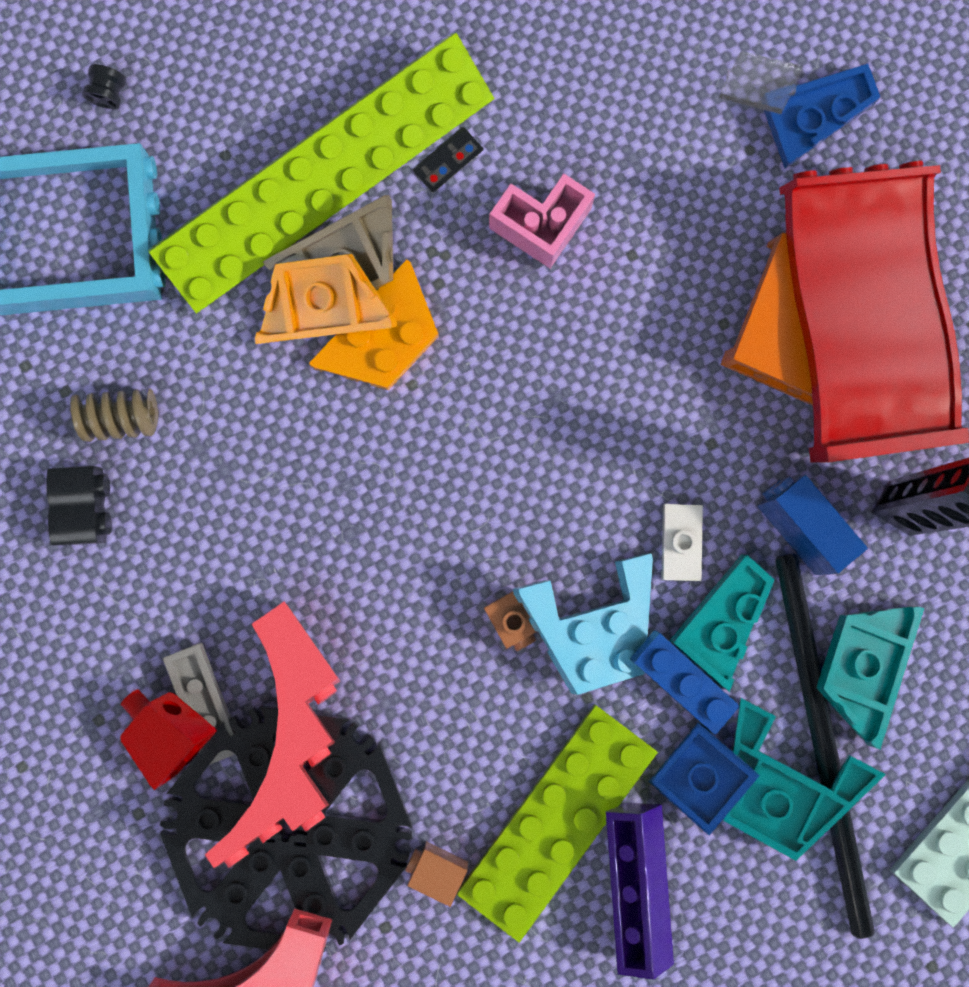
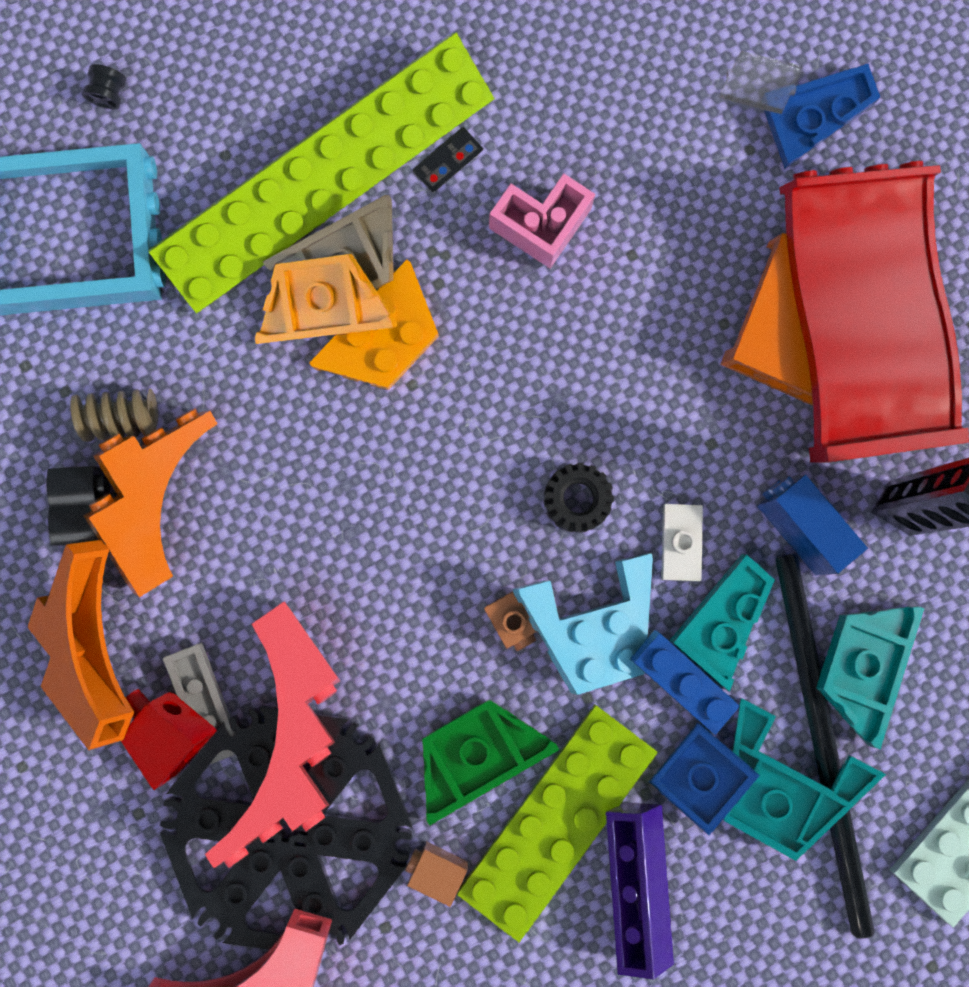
none -> orange arch [27,540,134,750]
none -> orange arch [83,408,218,598]
none -> green wing [422,698,559,826]
none -> black tyre [543,463,614,533]

